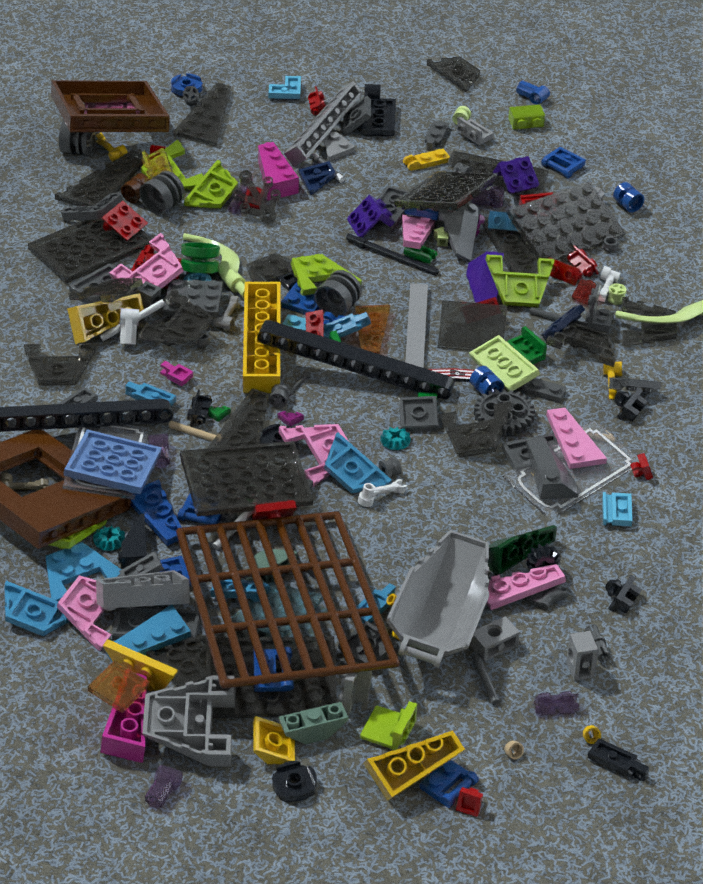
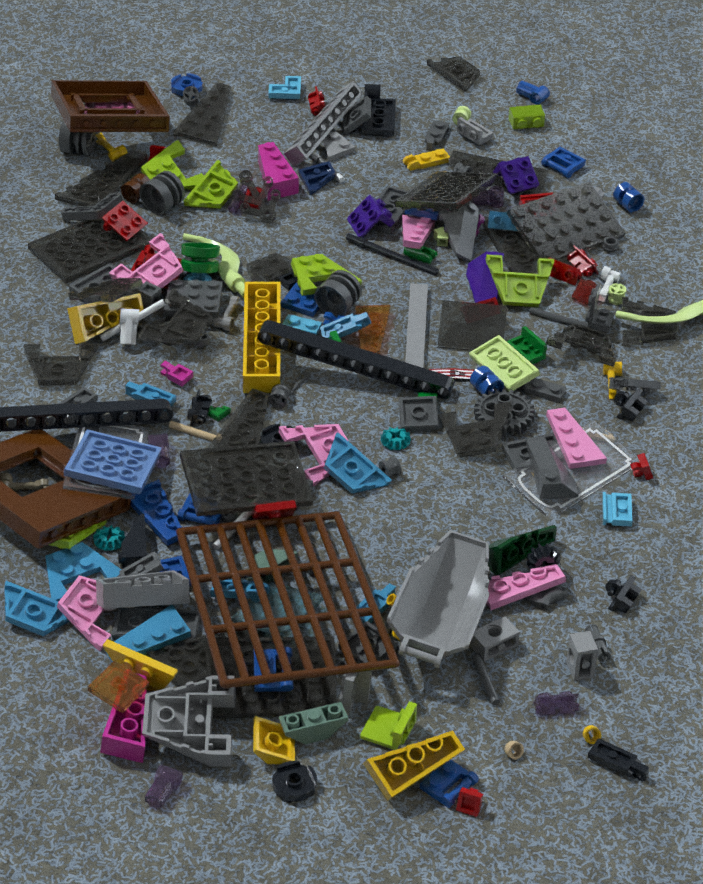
clear yellow bracket [141,148,173,180] -> none
magenta tile [277,411,304,426] -> none
red hinge [306,310,324,337] -> none
white brick [358,479,407,507] -> none
dark blue hinge [541,305,585,342] -> none

